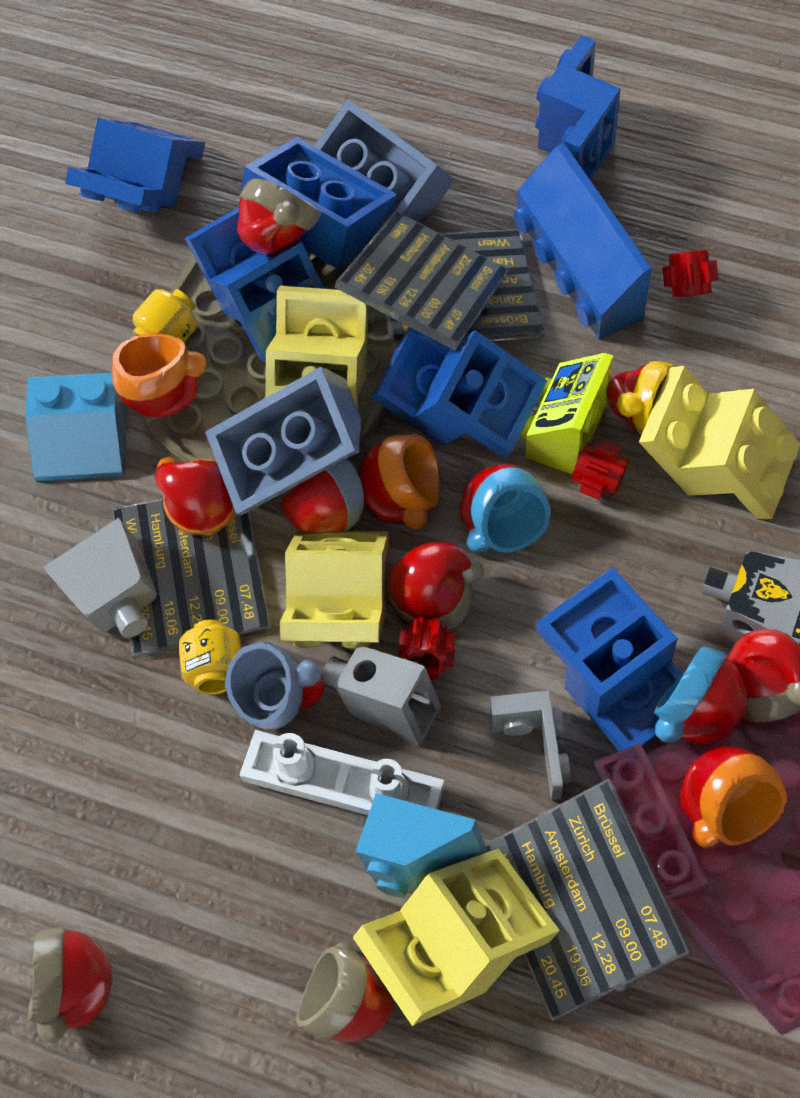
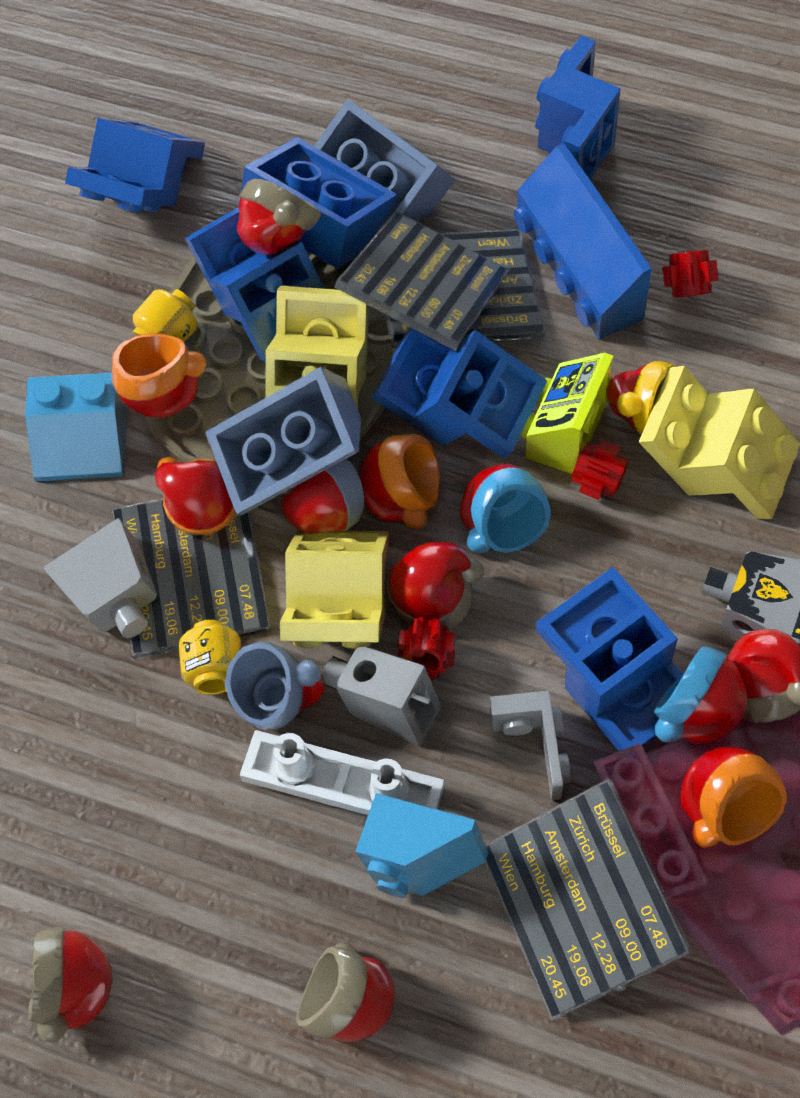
light yellow bracket [353,848,560,1026] -> none

